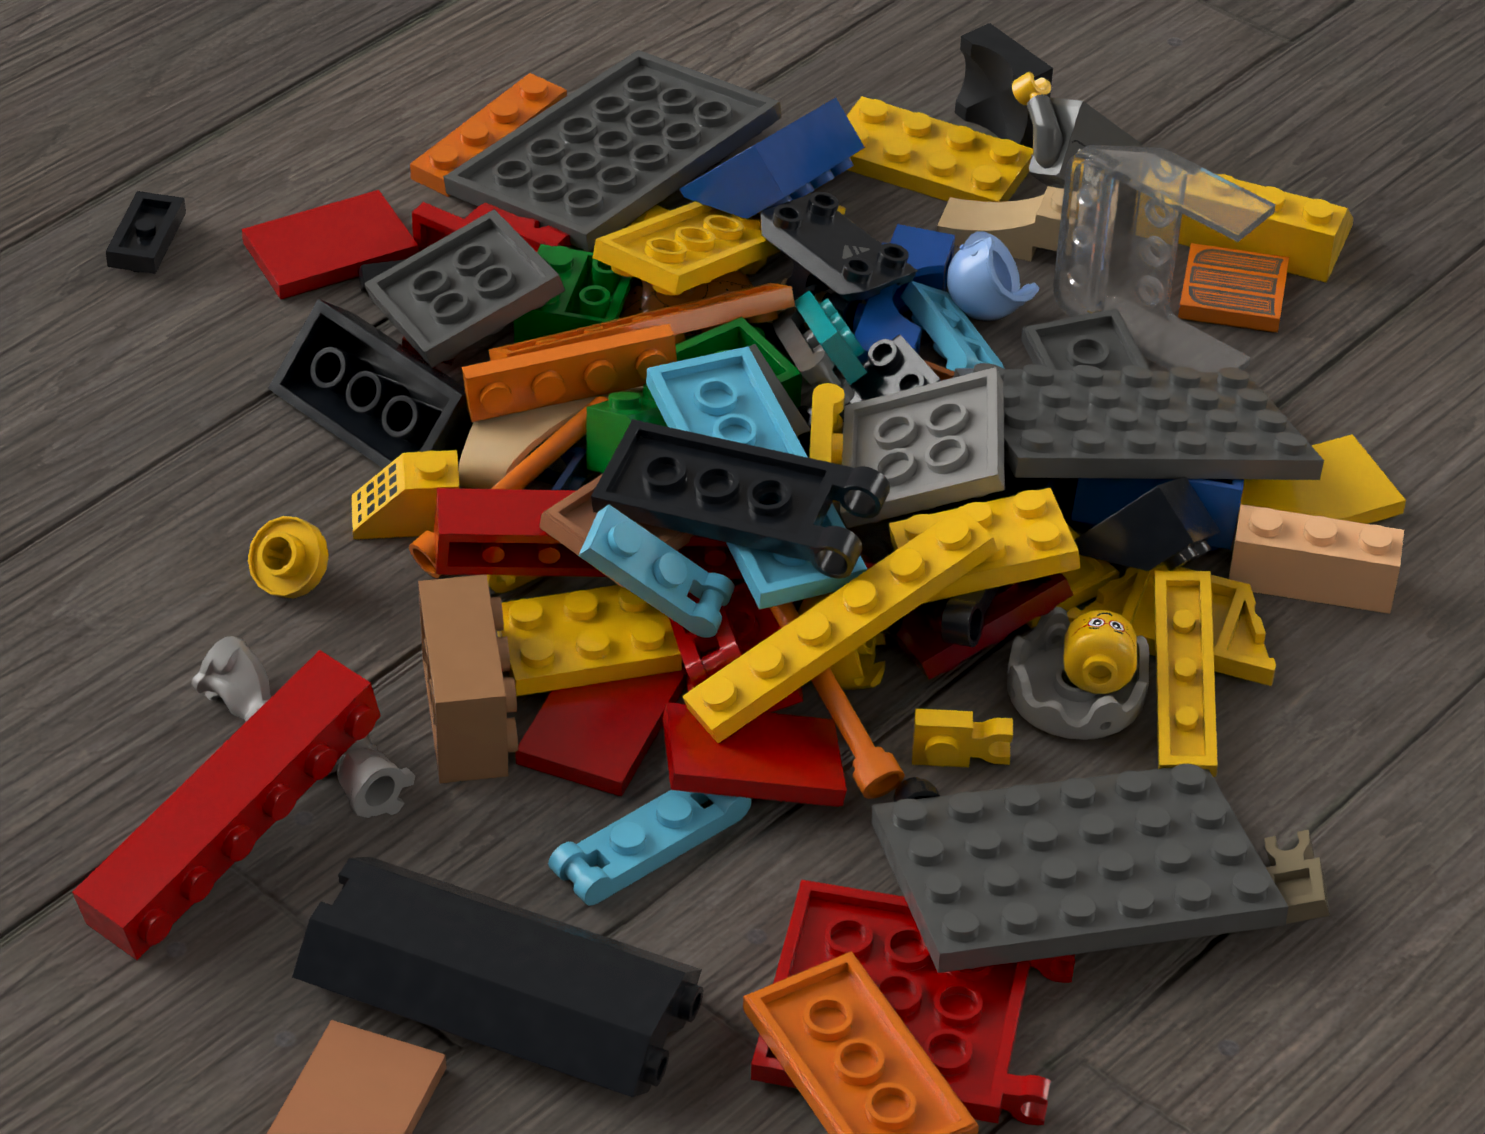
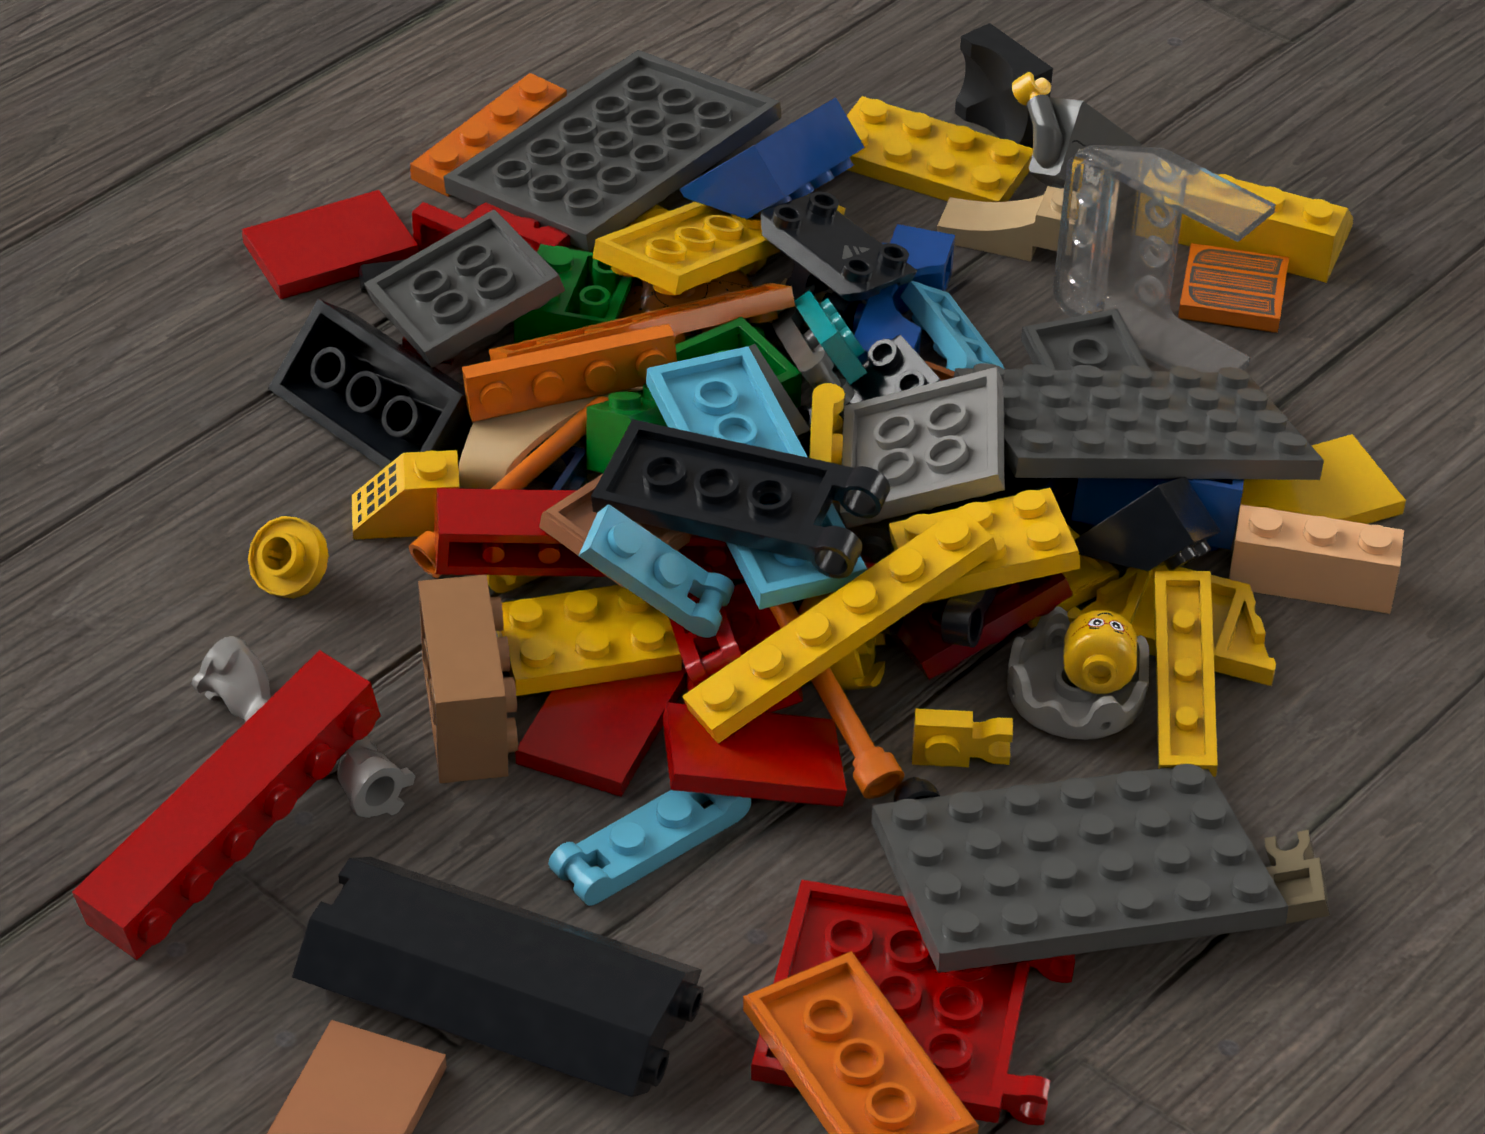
black plate [106,191,186,274] -> none
light blue helmet [947,231,1039,321] -> none

